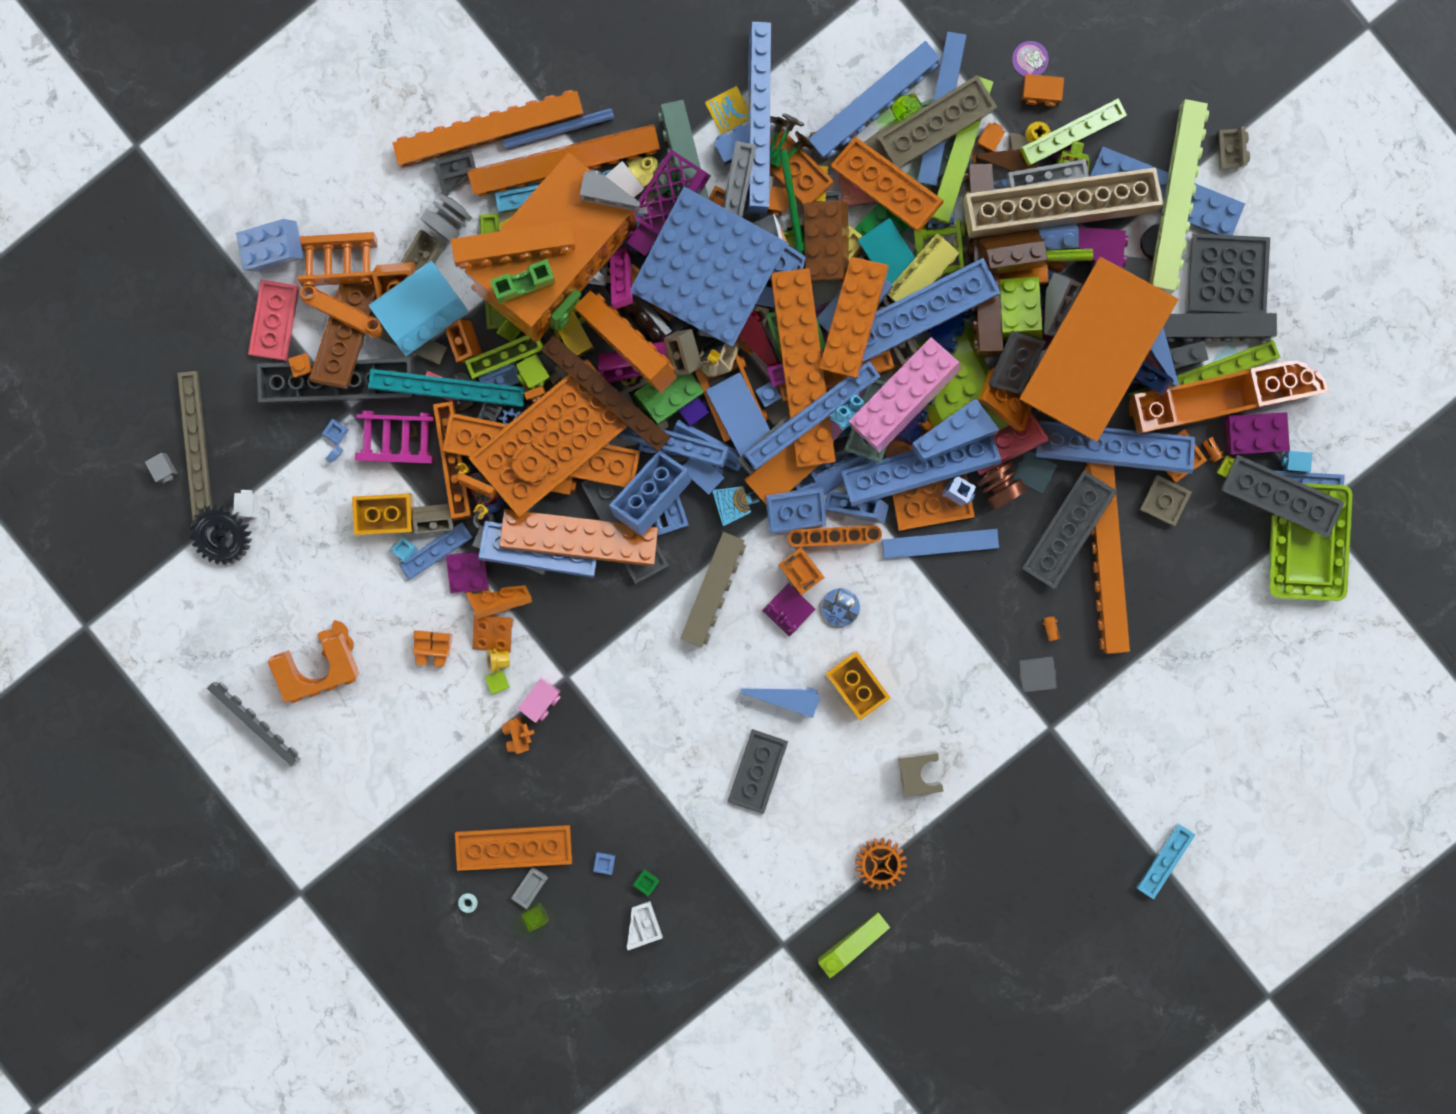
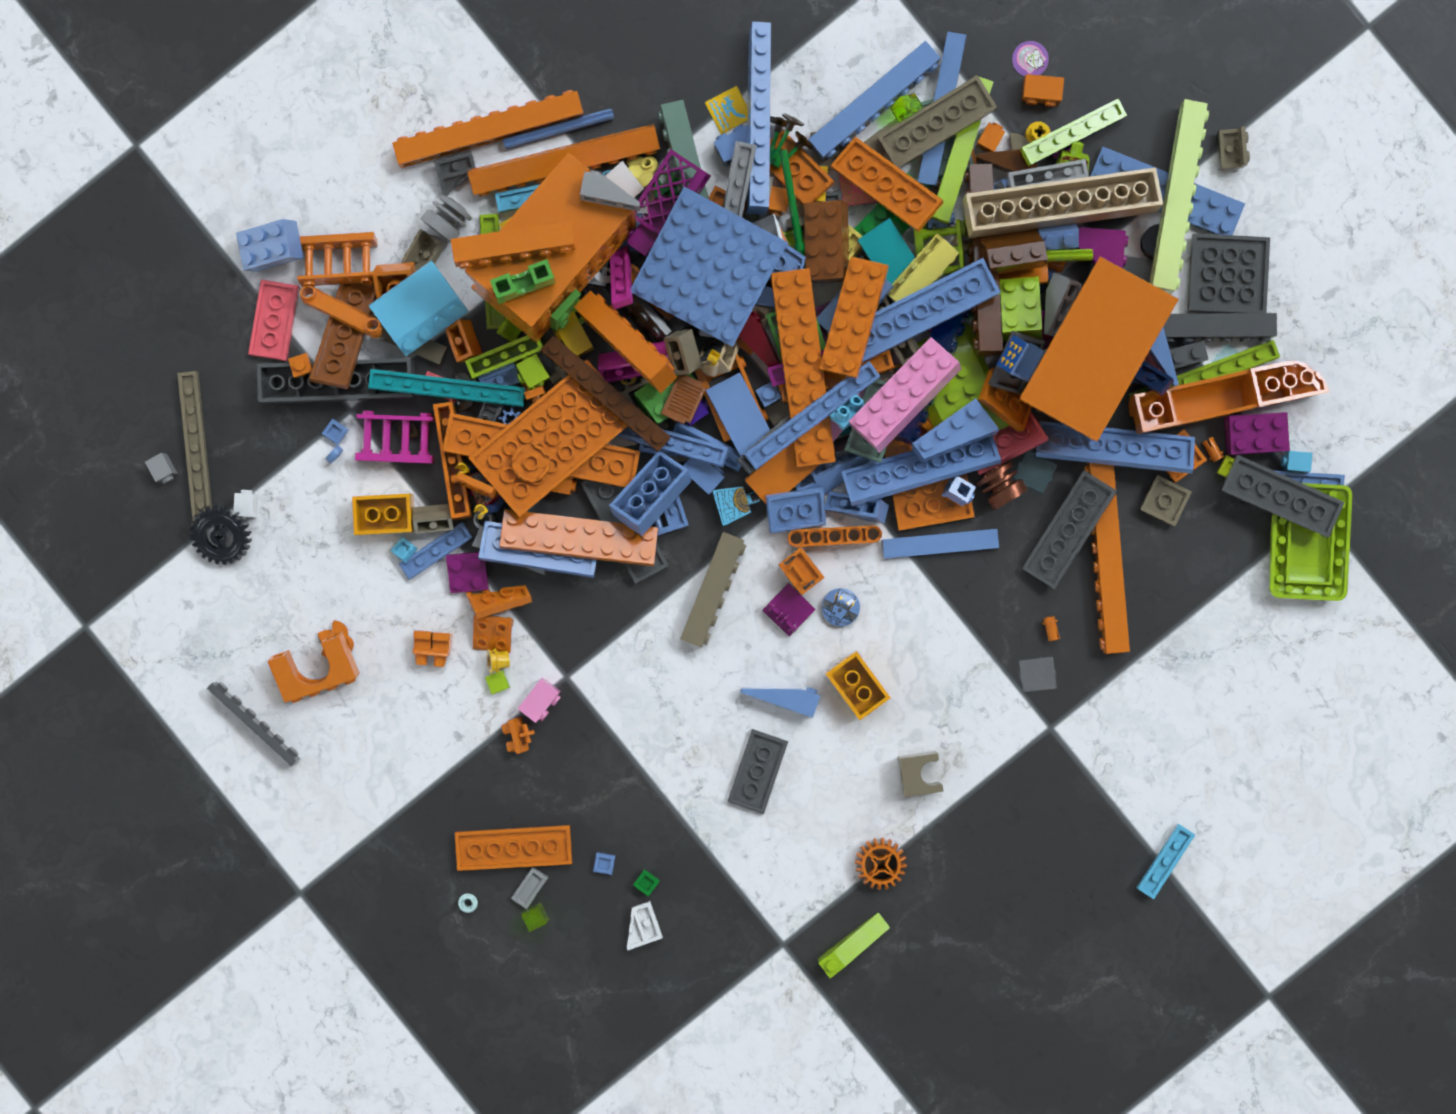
none -> dark orange window [661,374,706,425]
none -> piece [997,335,1045,382]

